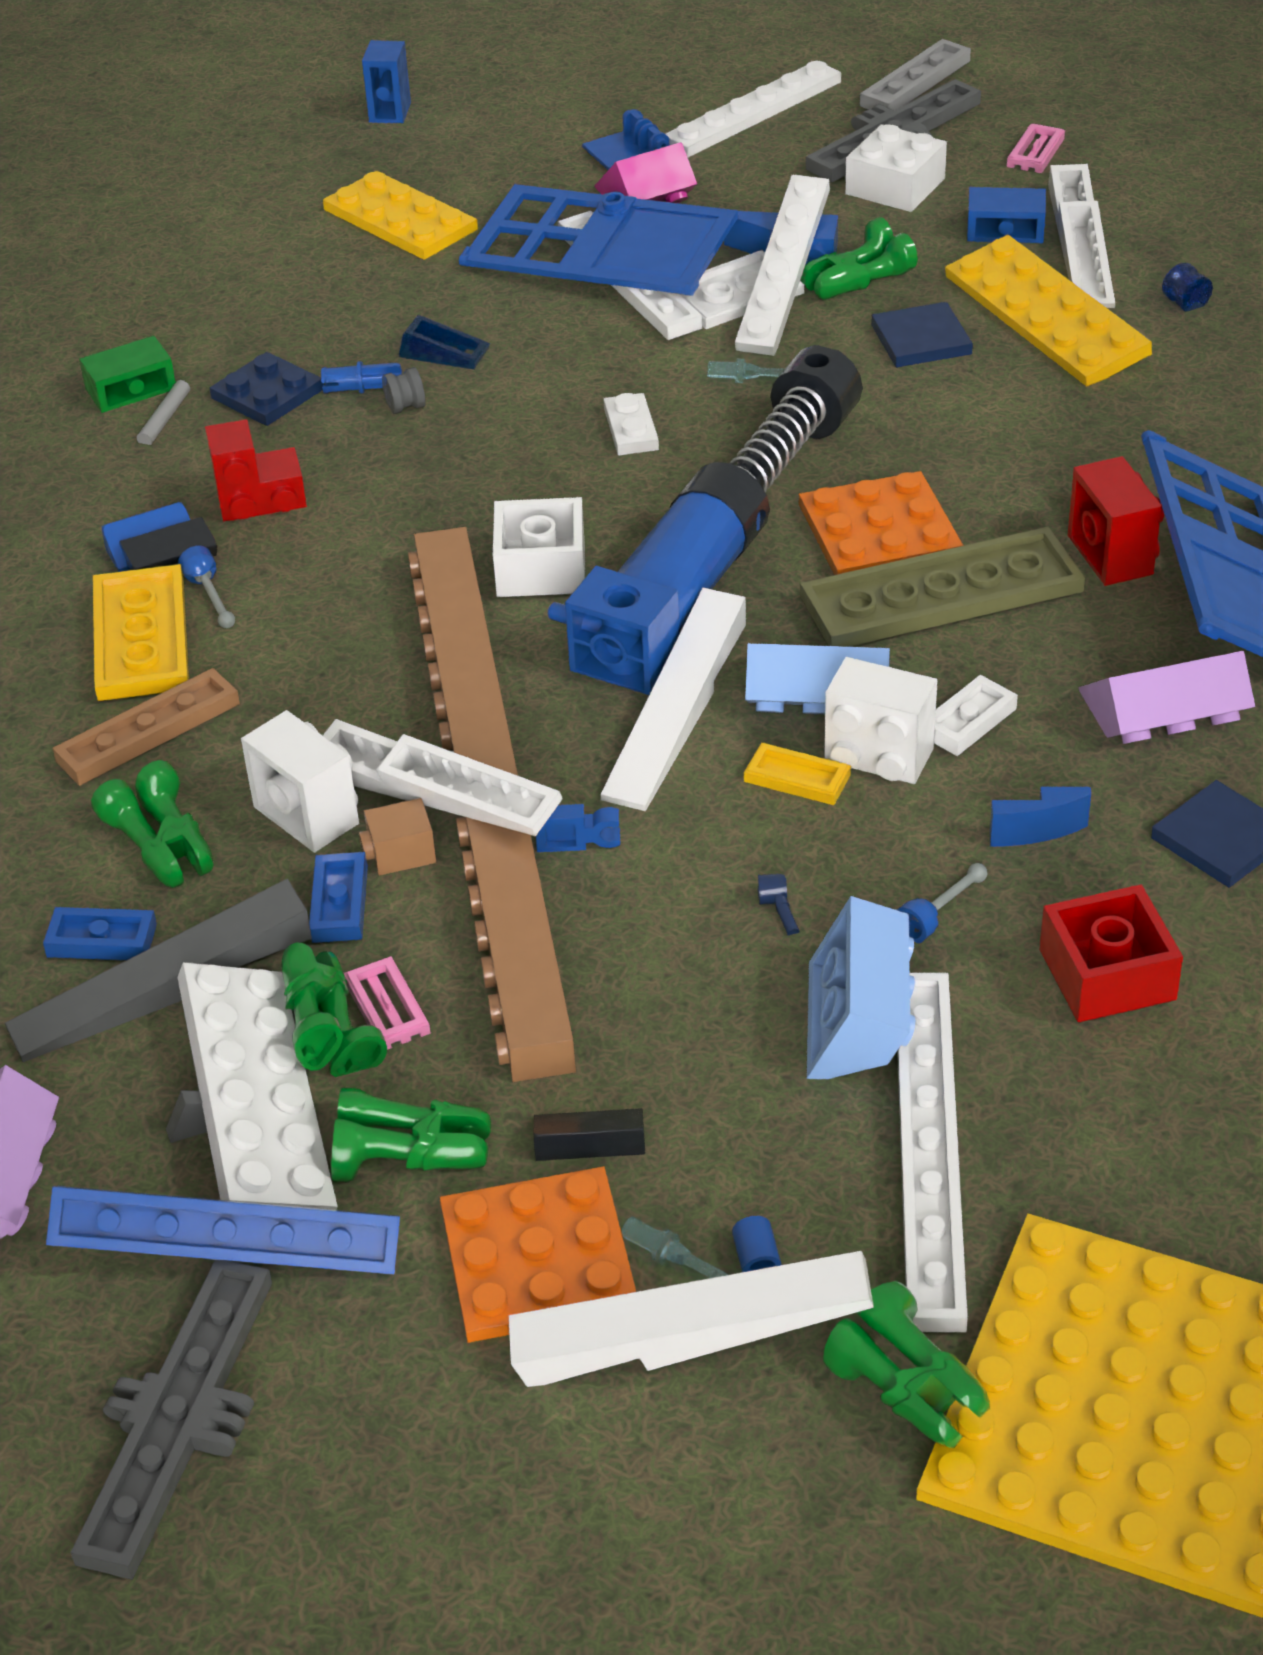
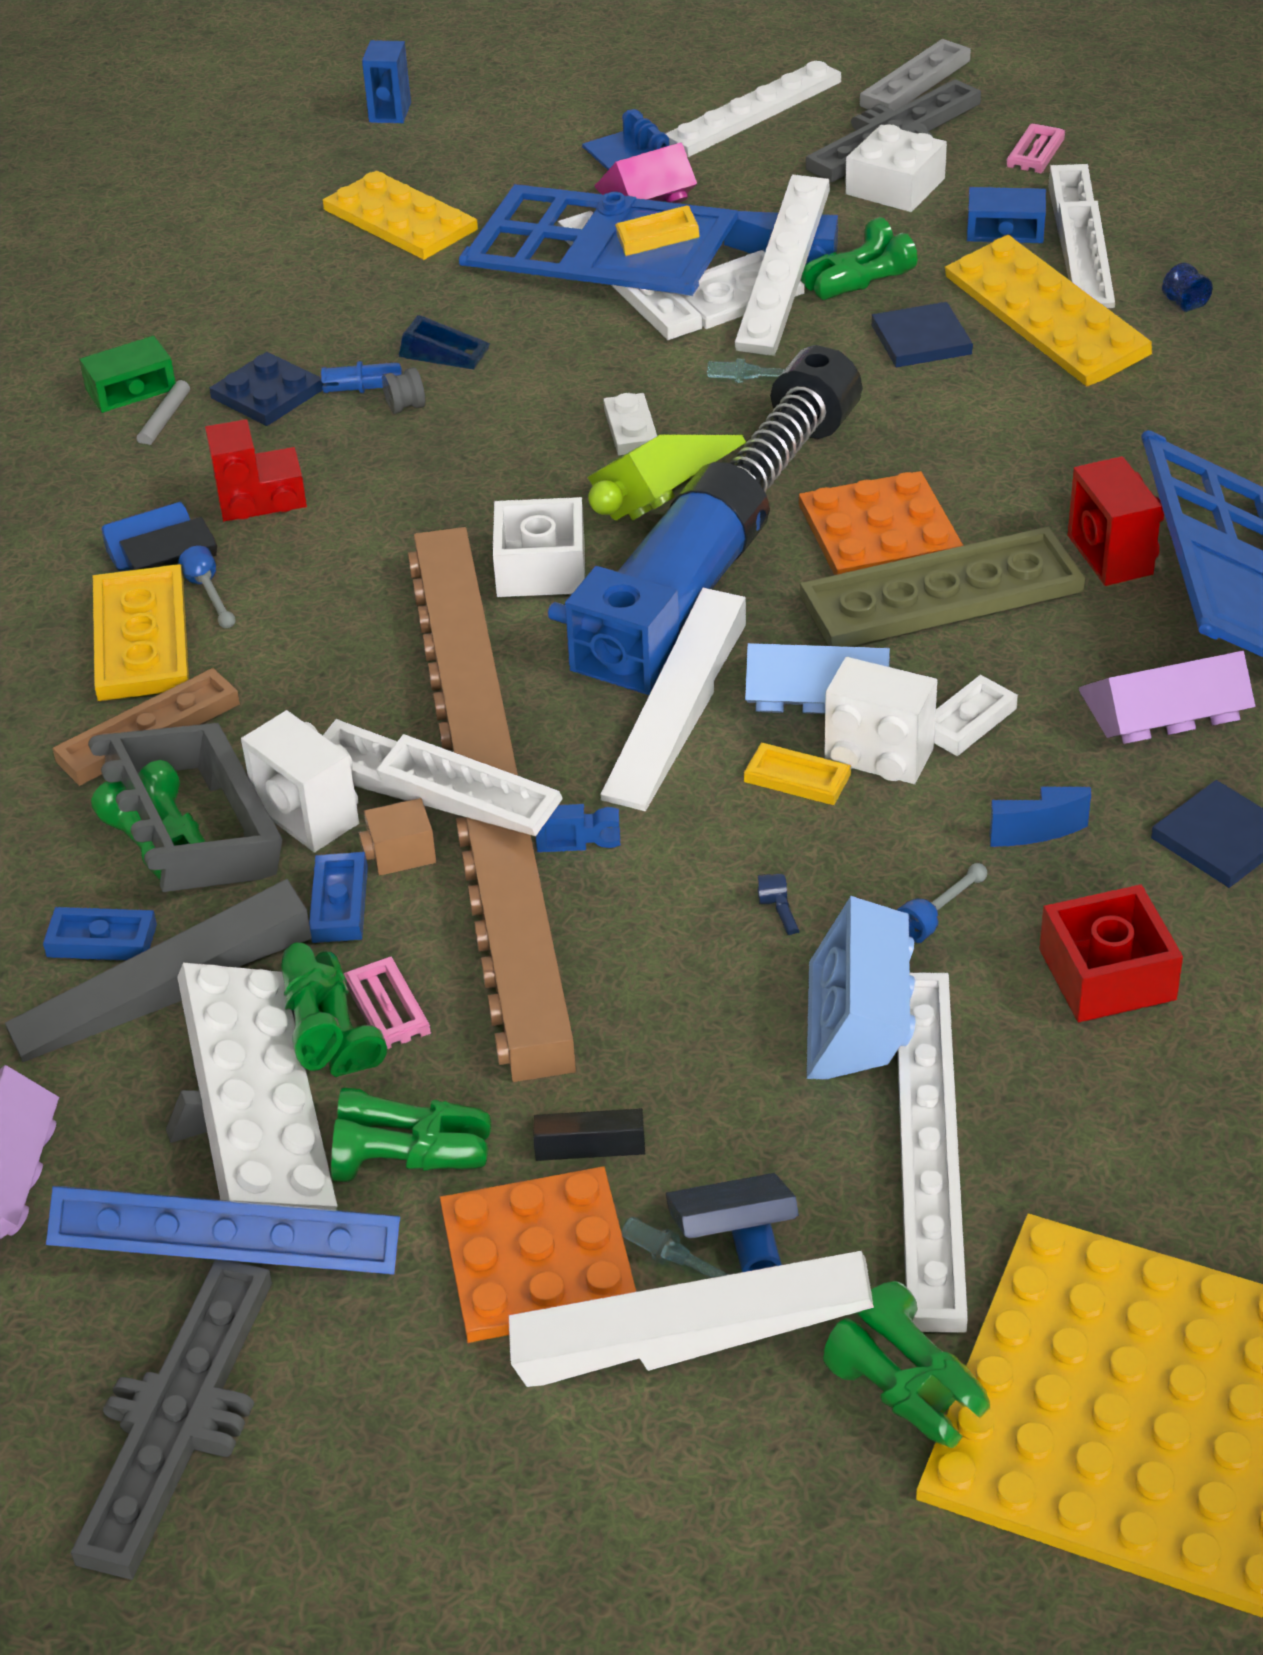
none -> dark grey hinge [88,723,282,892]
none -> lime slope [587,435,746,521]
none -> yellow tile [615,205,700,256]
none -> dark blue tile [666,1173,799,1238]

